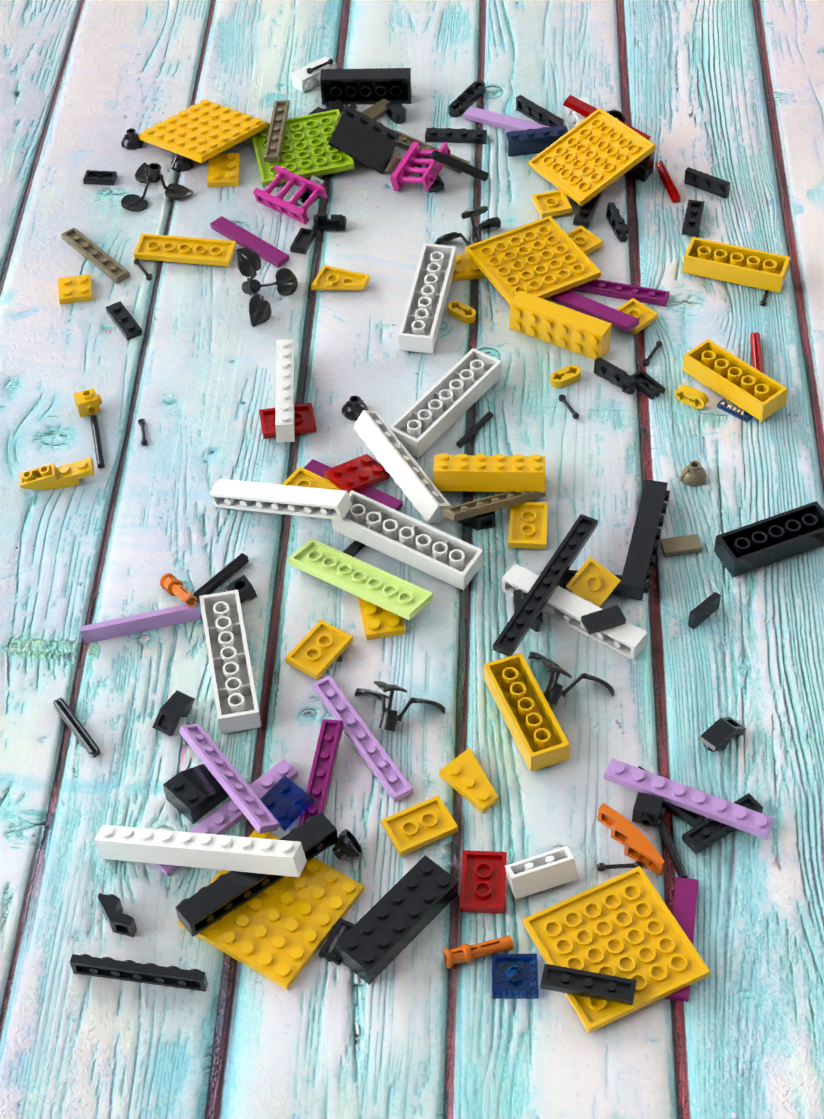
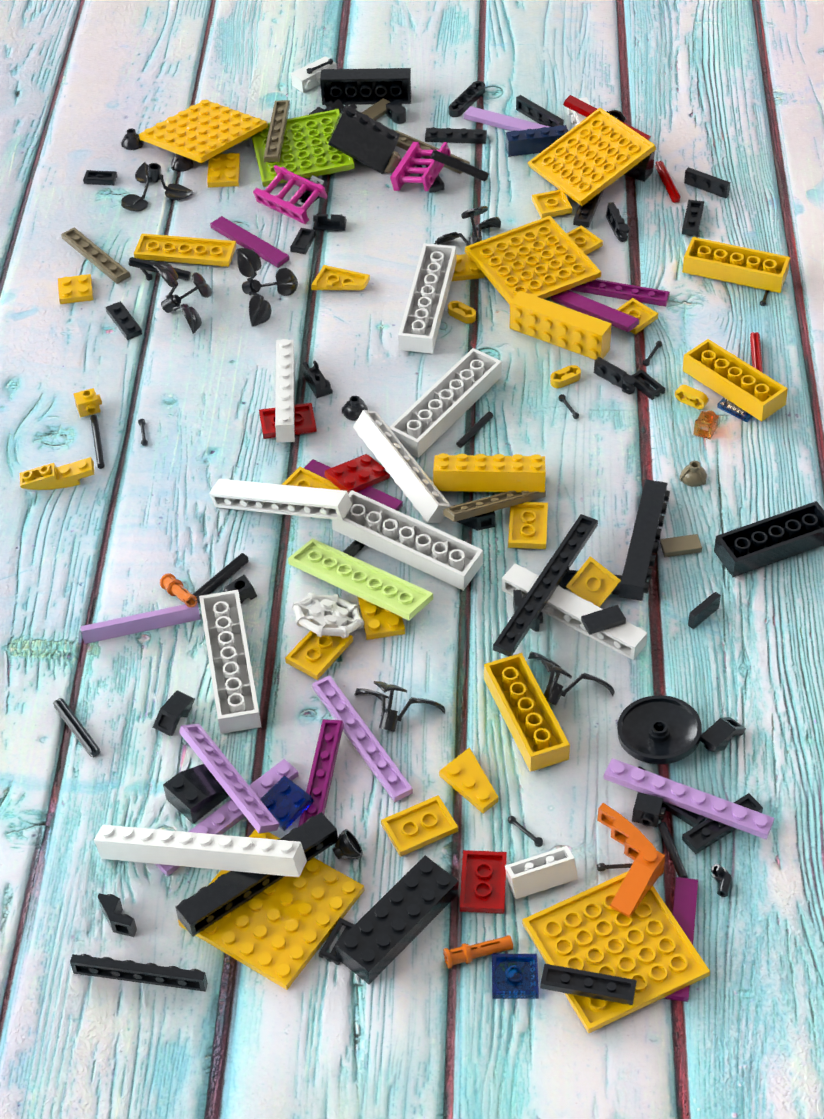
none -> black axle [128,257,191,280]
none -> black plant [153,262,212,334]
none -> white plate [292,593,364,638]
none -> black hinge [302,360,333,398]
none -> black hinge [508,816,543,847]
none -> orange slope [610,845,665,918]
none -> black dish [617,695,702,764]
none -> clear orange brick [693,411,719,440]
none -> black arm [711,864,732,897]

